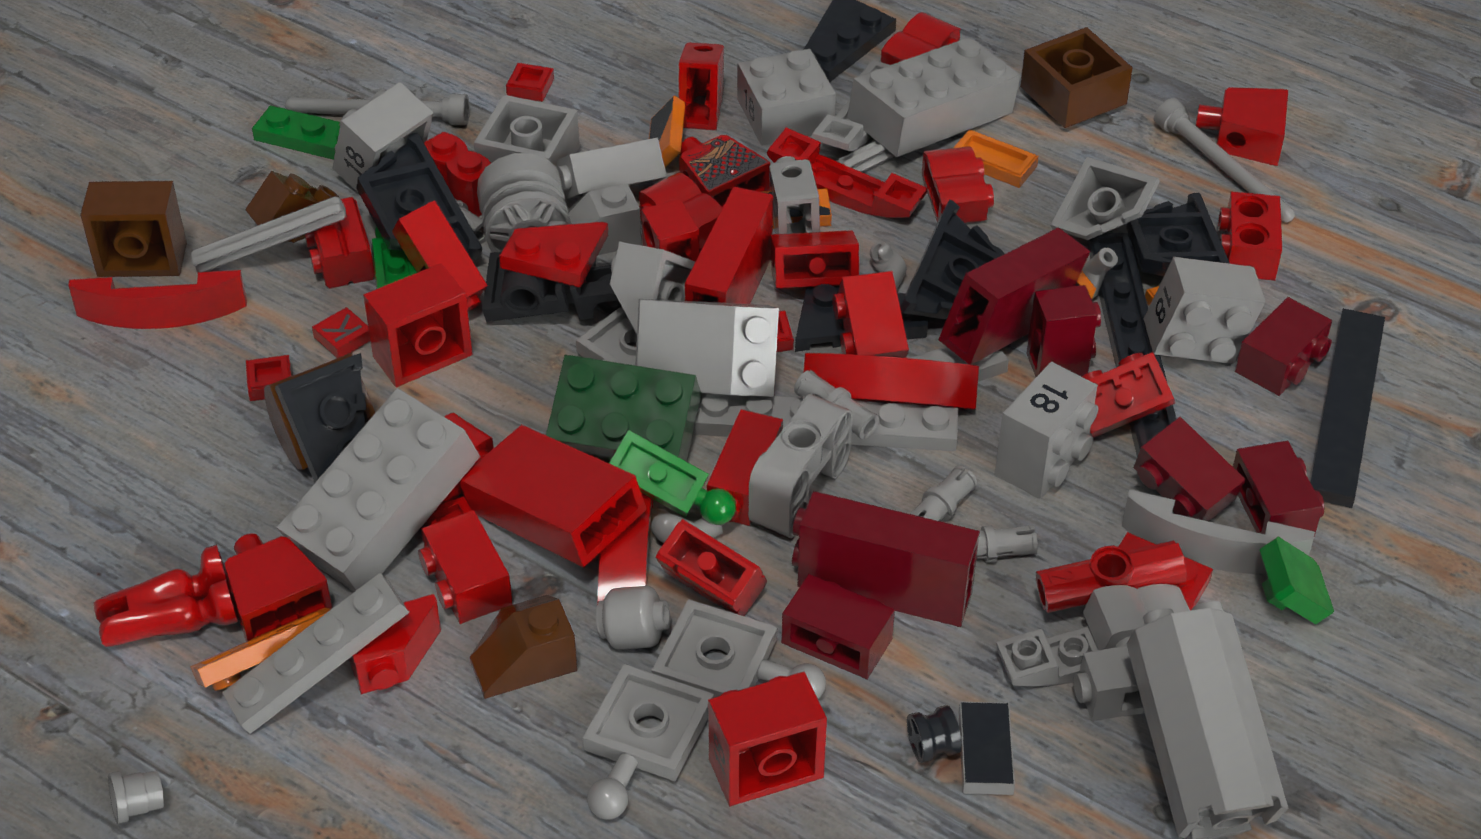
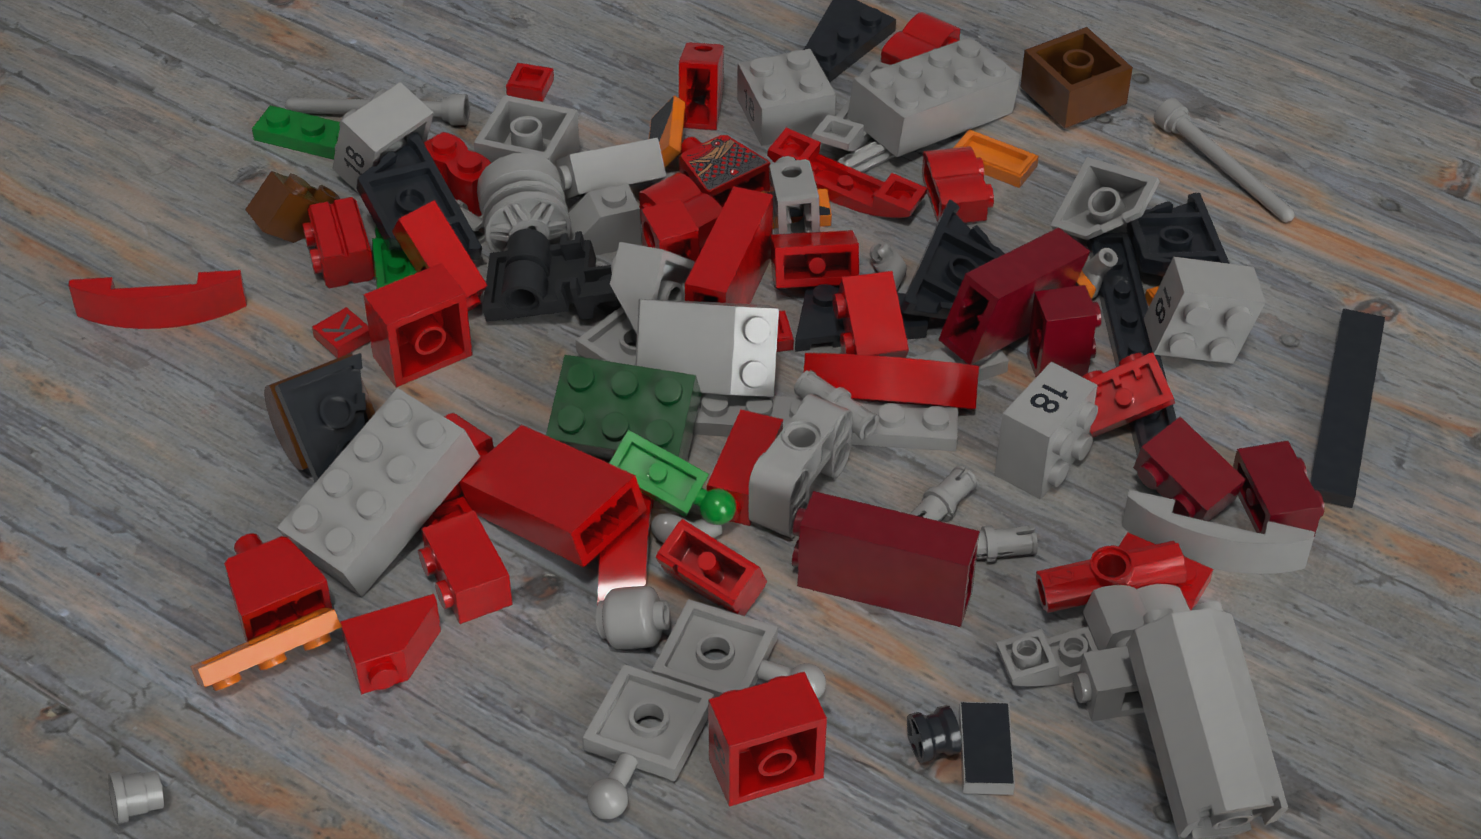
reddish brown brick [80,181,187,277] -> none
red piece [94,544,239,647] -> none
light grey axle [191,196,346,272] -> none
light grey plate [222,572,409,734] -> none
red tile [246,355,292,401] -> none
reddish brown slope [470,595,577,699] -> none
red wing [500,222,608,287] -> none
dark red brick [781,574,895,680] -> none
red torso [1195,87,1288,166] -> none
red brick [1218,191,1282,281] -> none
dark red brick [1235,297,1332,396] -> none
green piece [1259,536,1334,625] -> none

